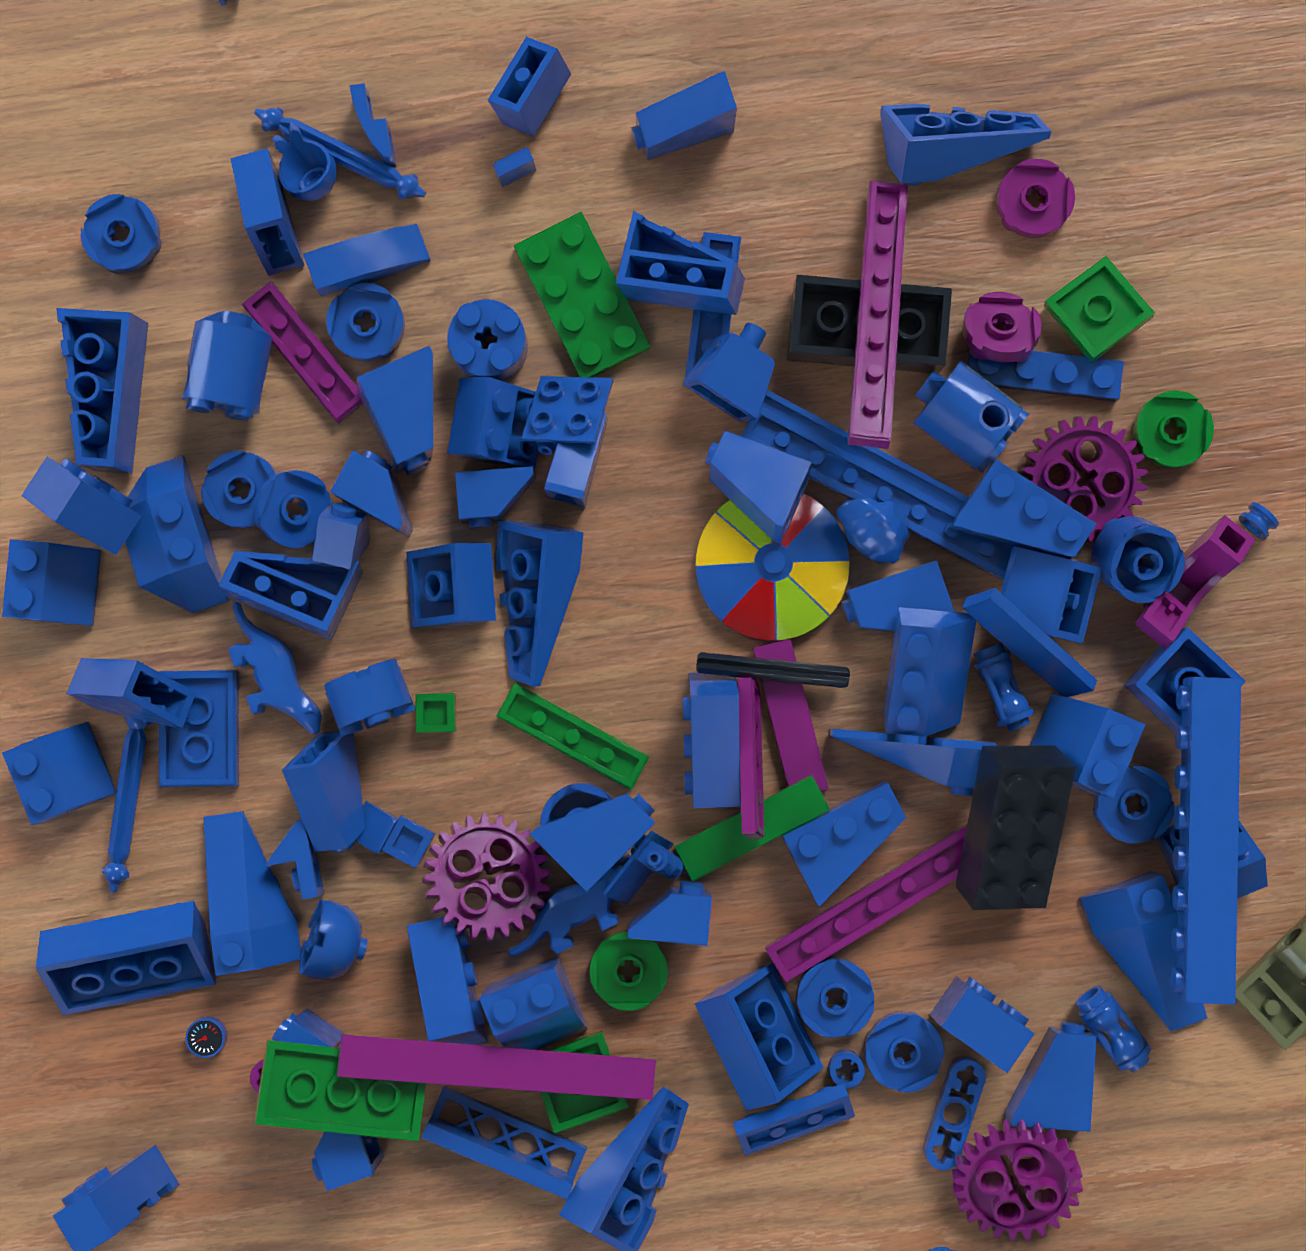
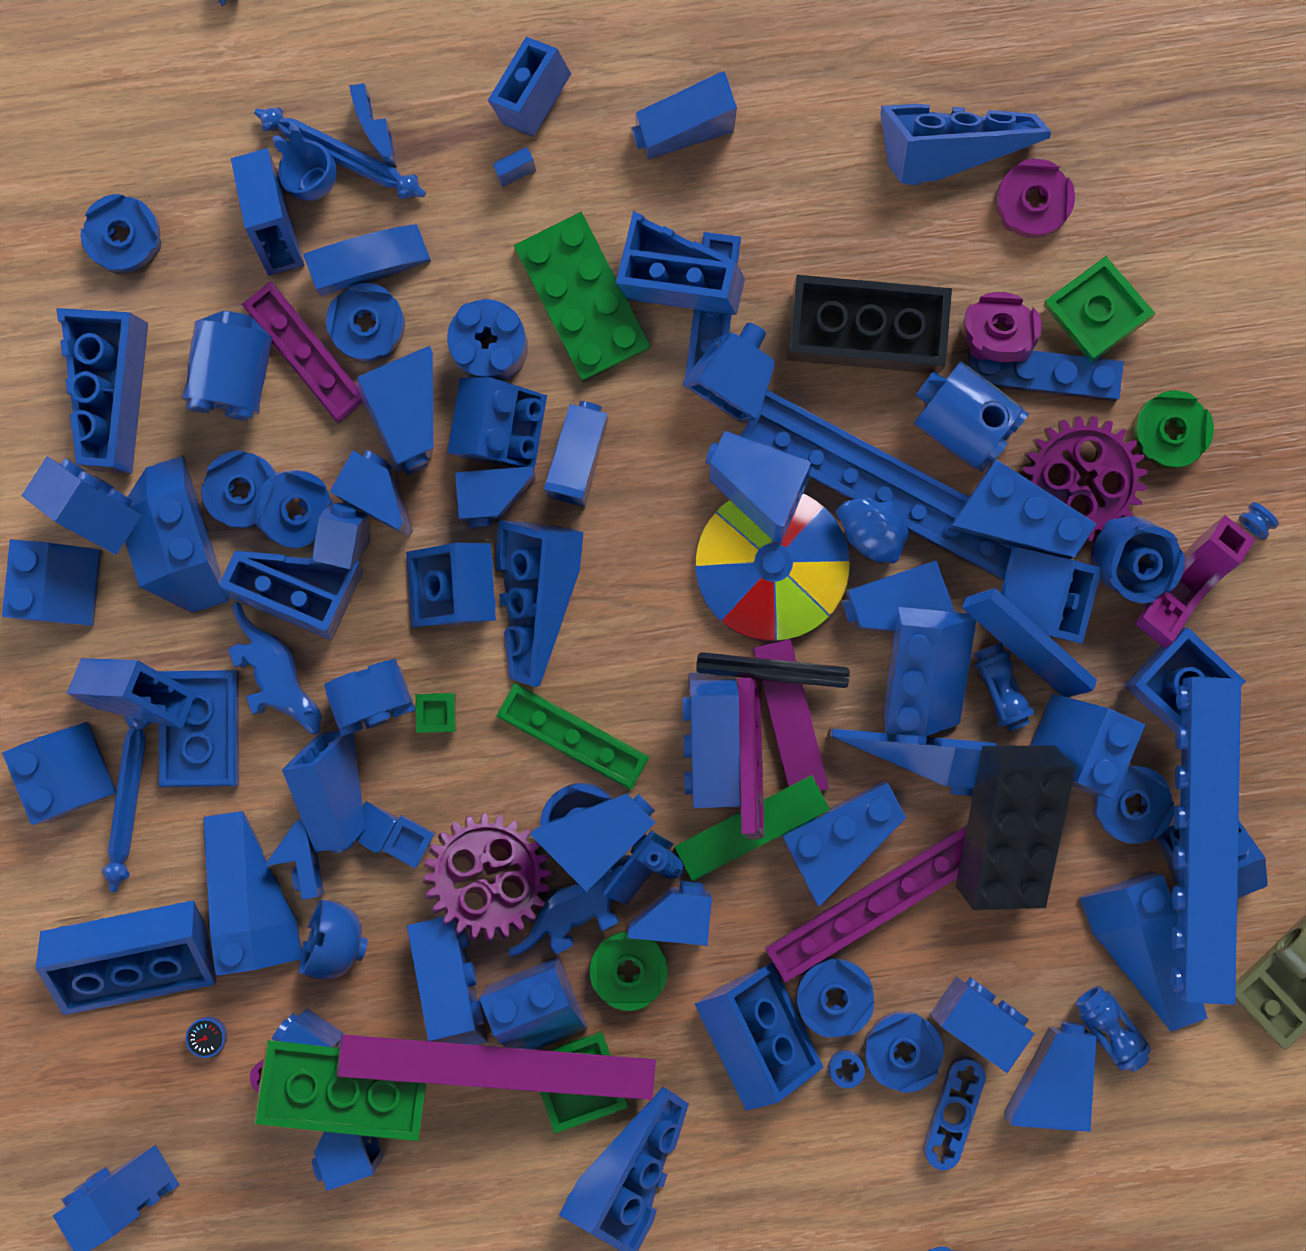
blue fence [421,1086,587,1199] -> none
blue hinge [521,376,613,455] -> none
blue plate [733,1083,855,1156] -> none
magenta tile [848,181,908,449] -> none
magenta gear [952,1119,1083,1241] -> none

